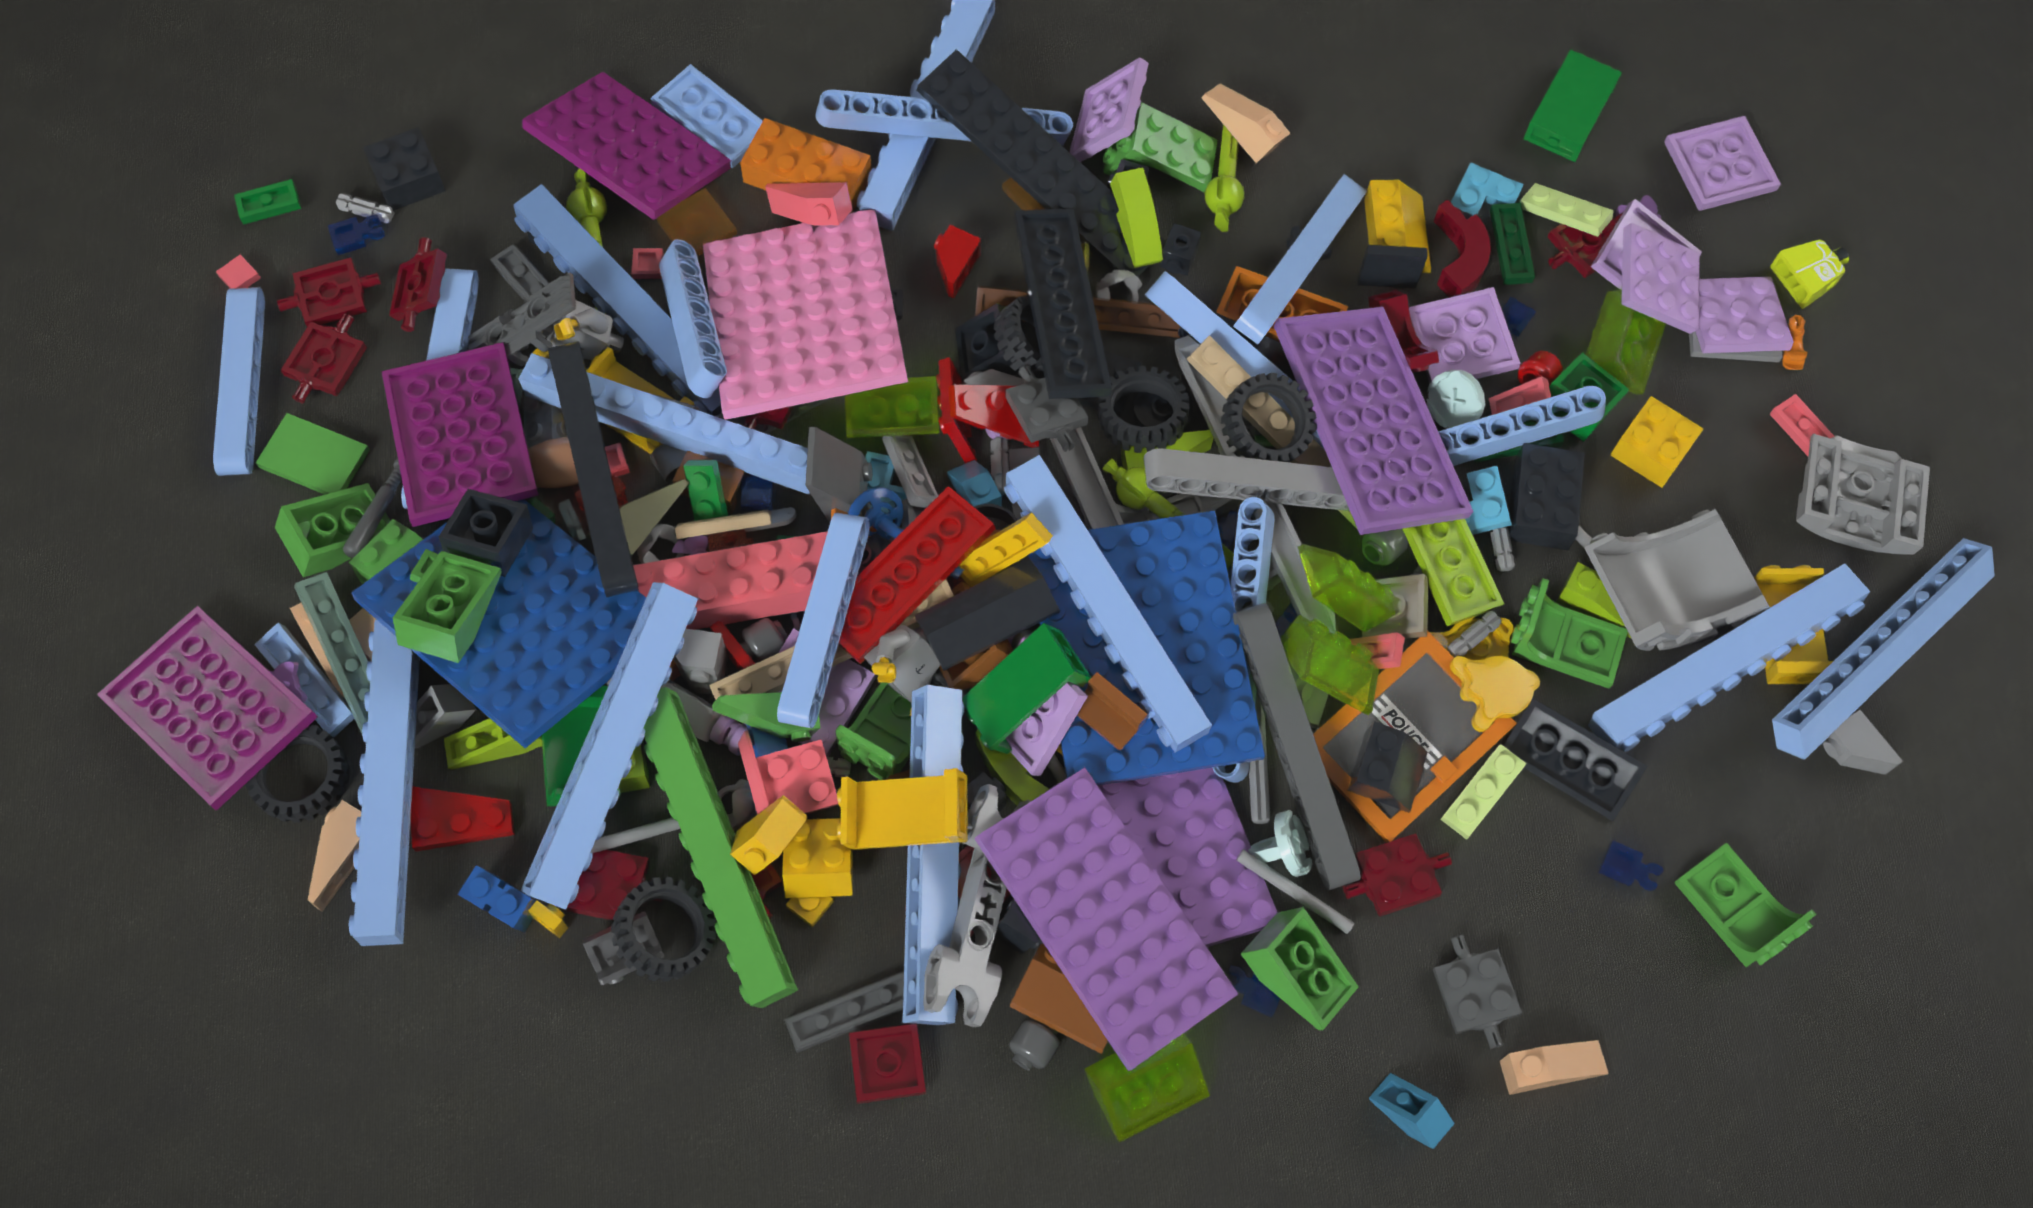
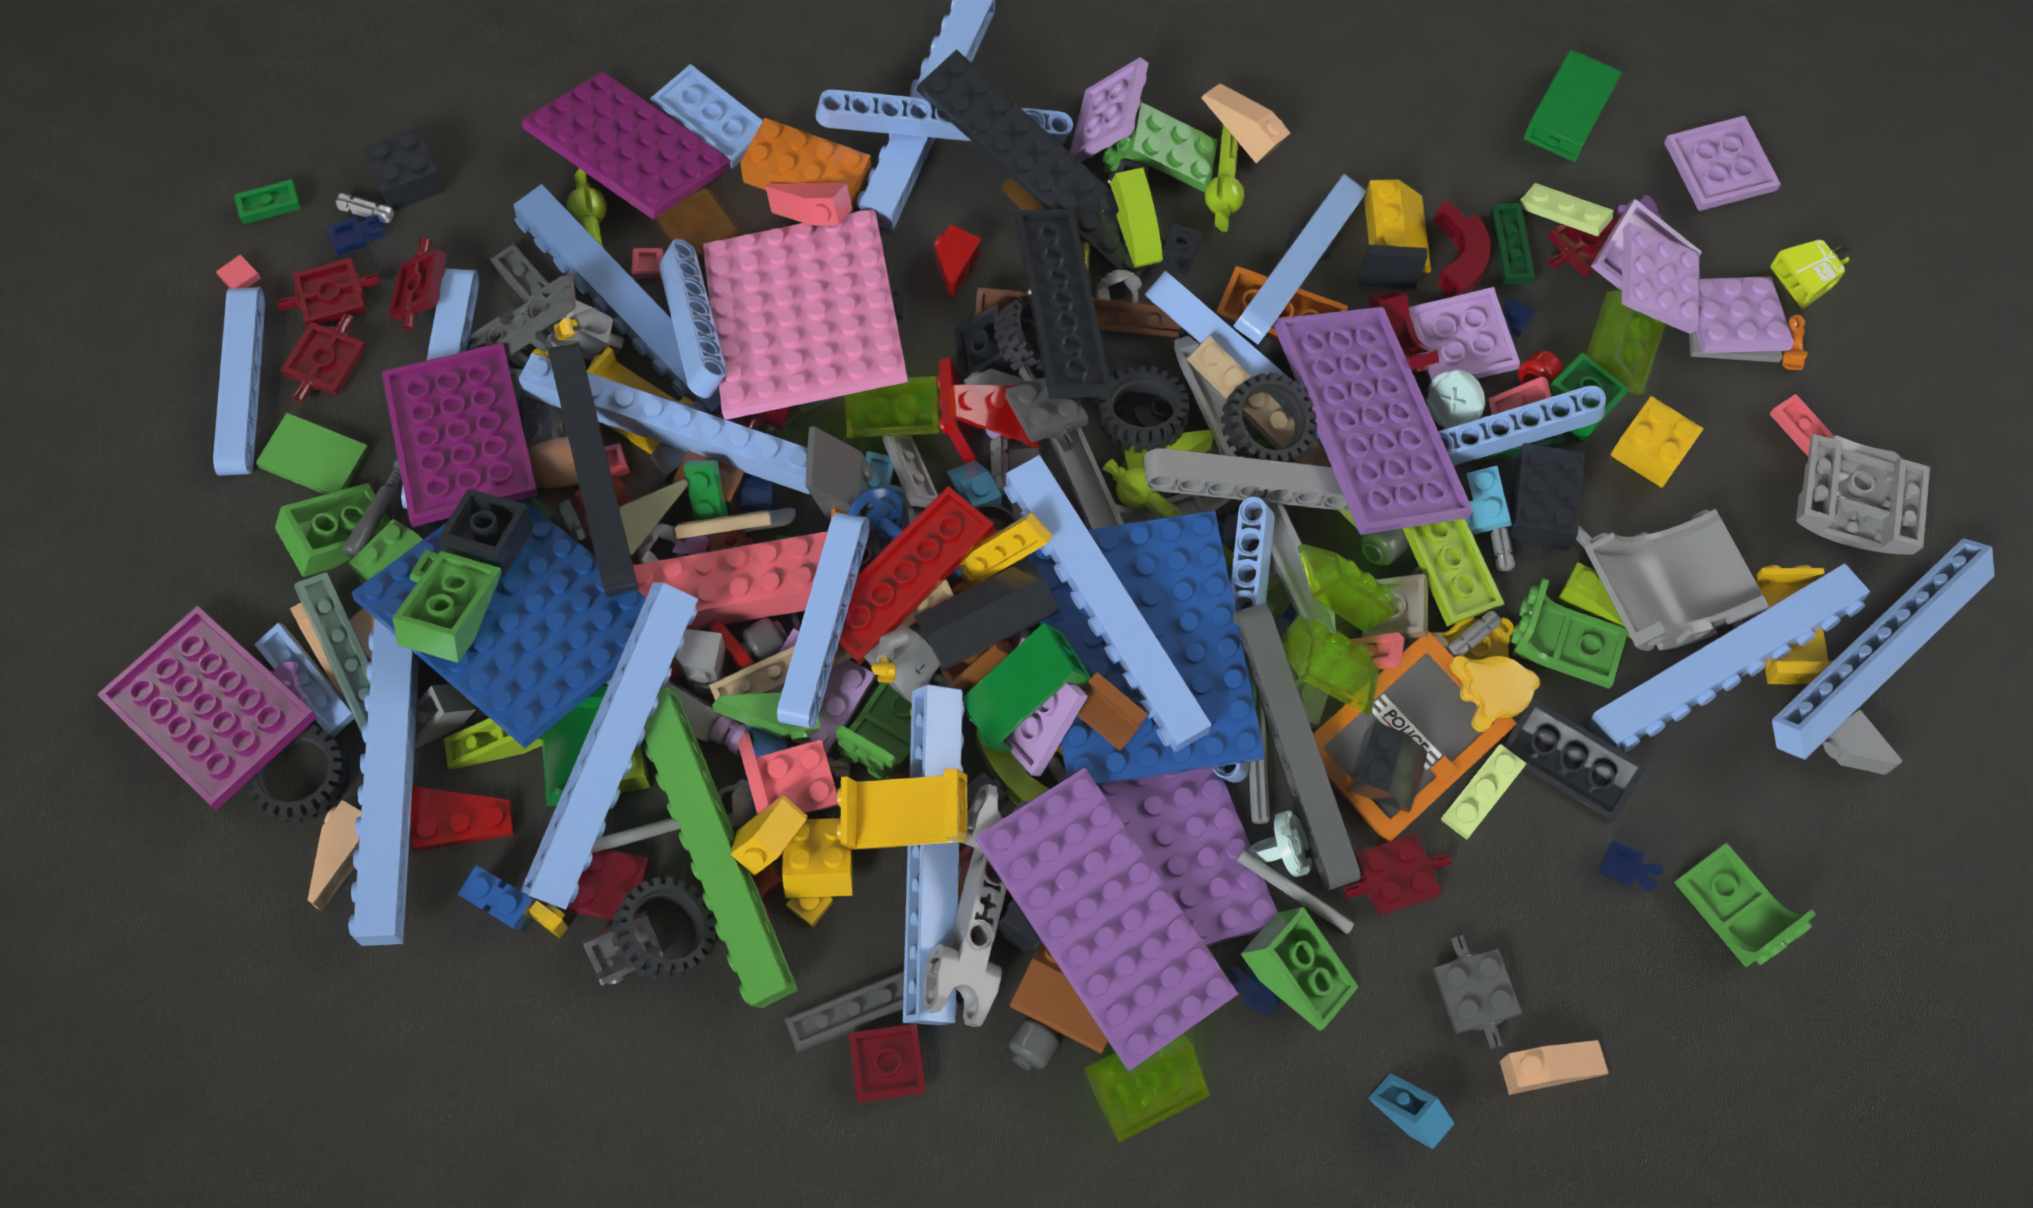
medium azure plate [1451,163,1524,219] -> none

